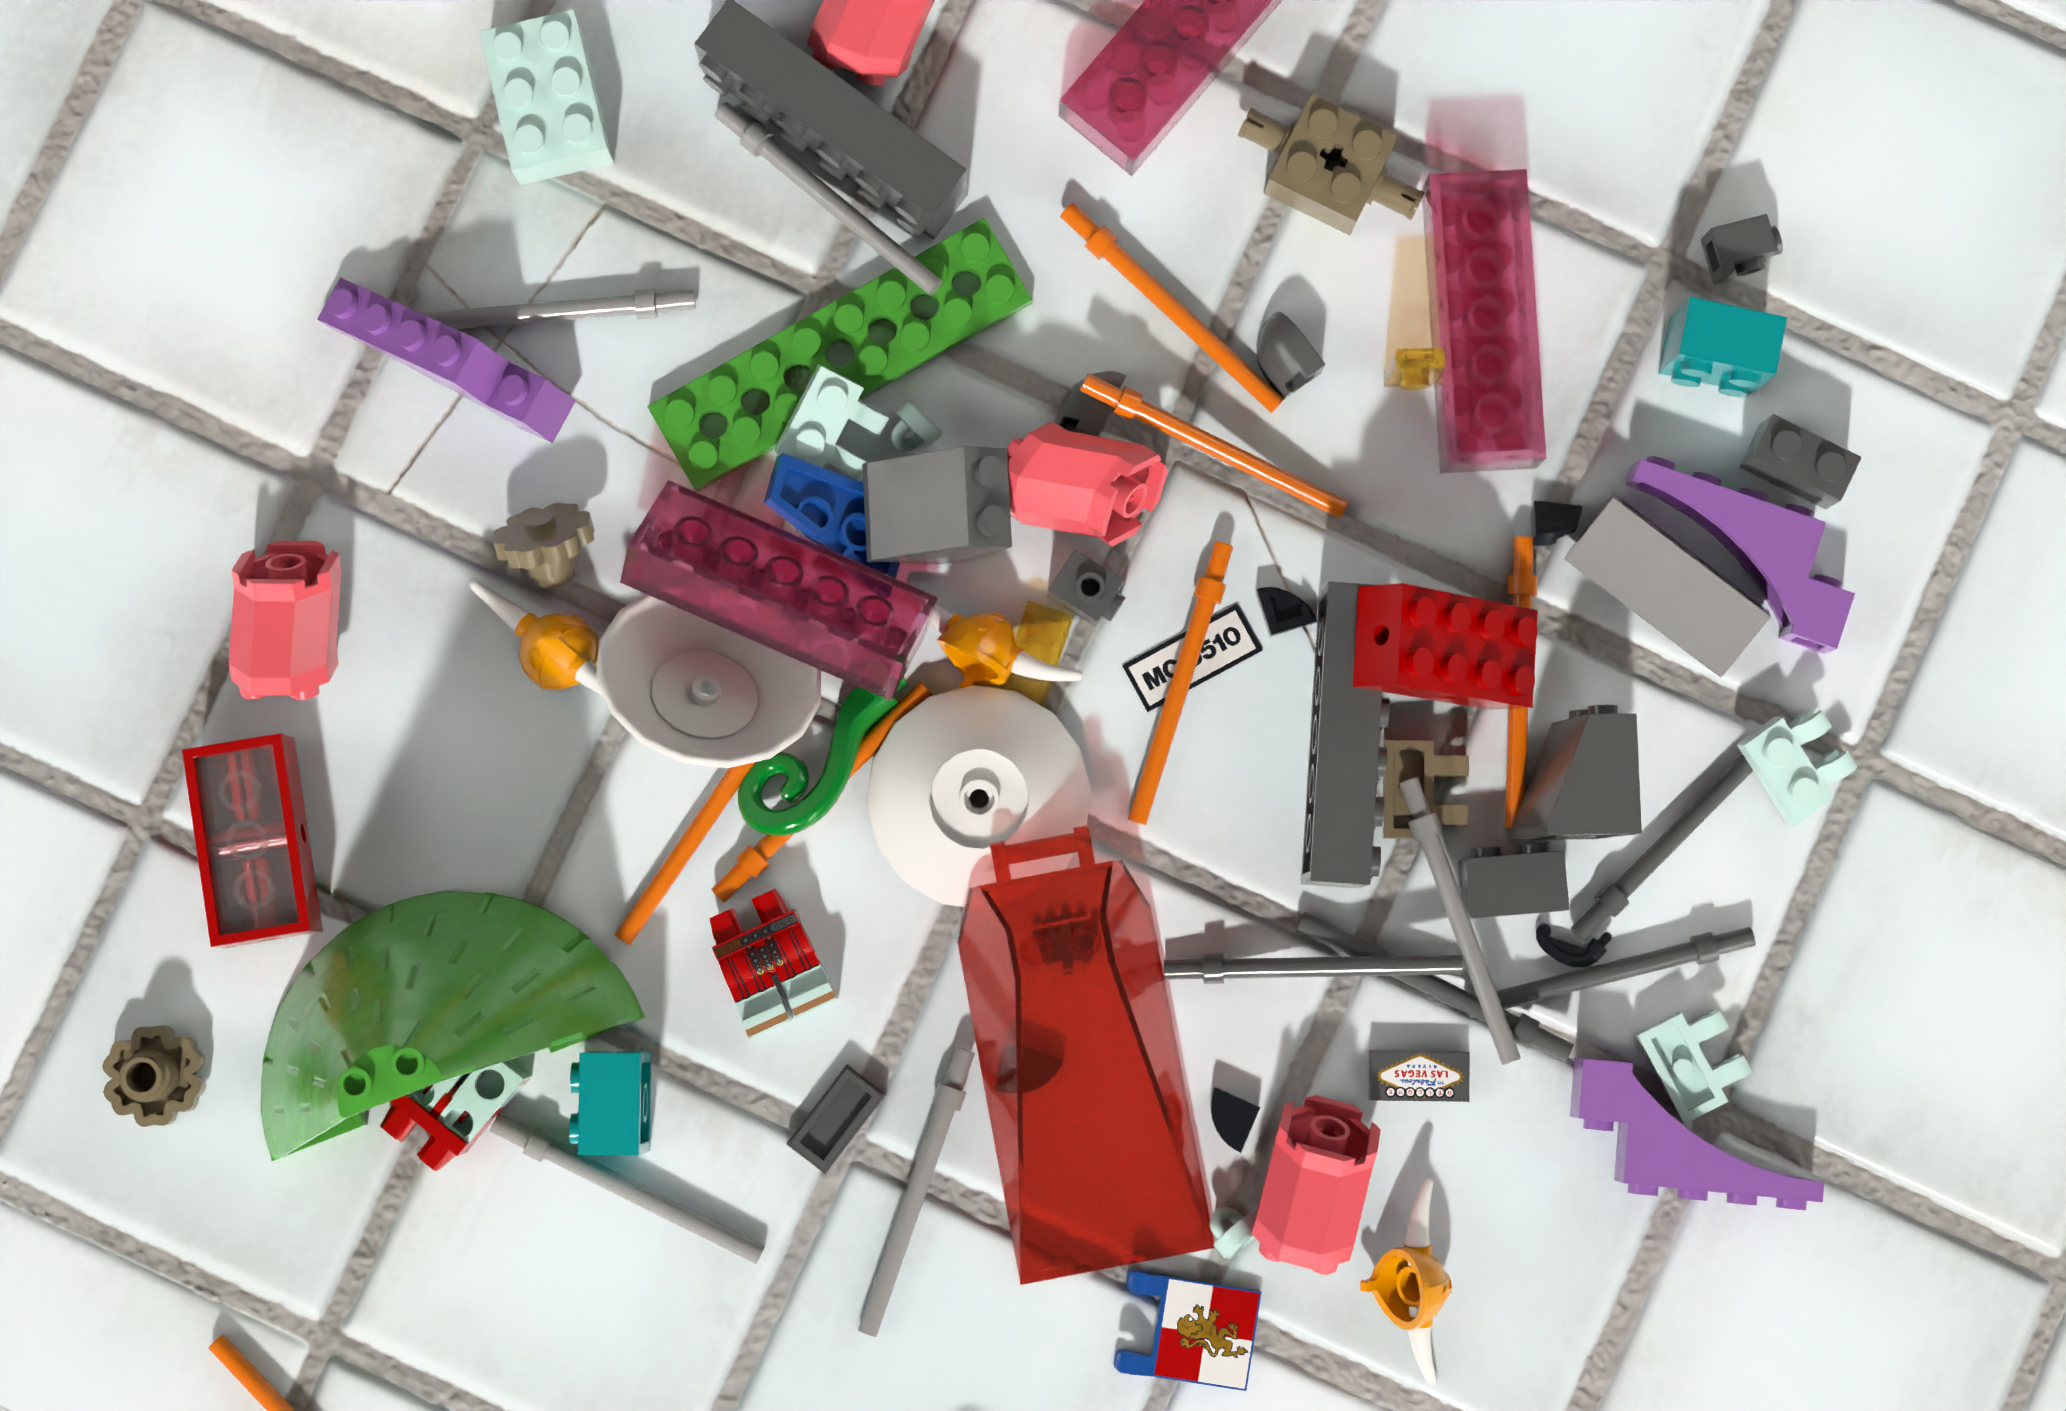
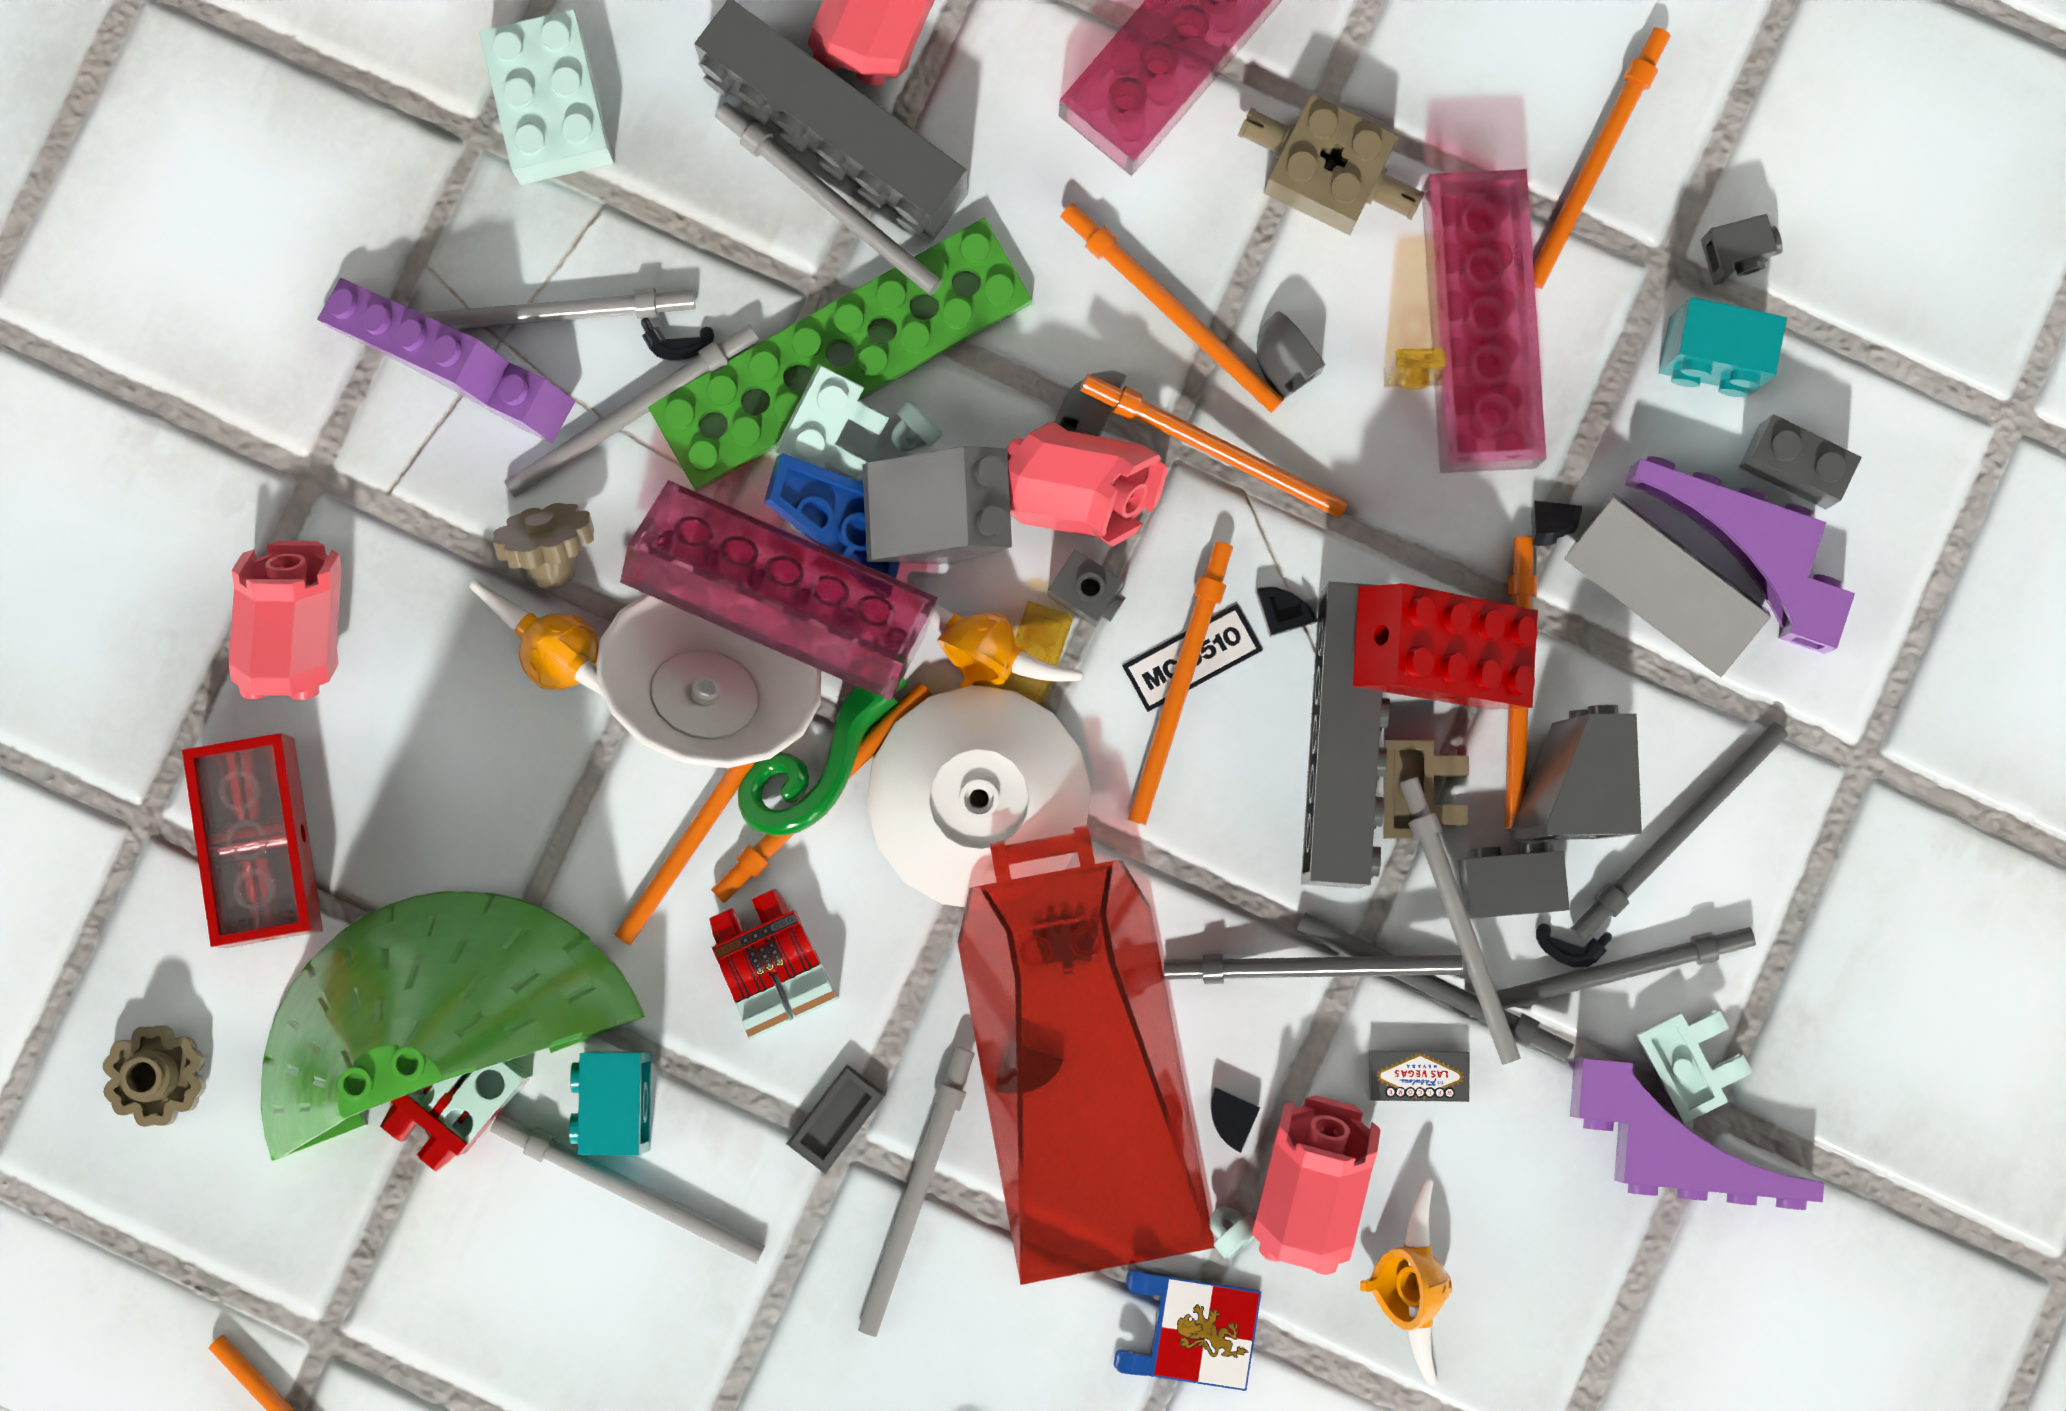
light aqua plate [1737,709,1857,826] -> none
none -> light grey bar [504,324,760,498]
none -> black piece [641,318,714,361]
none -> orange bar [1525,27,1671,289]

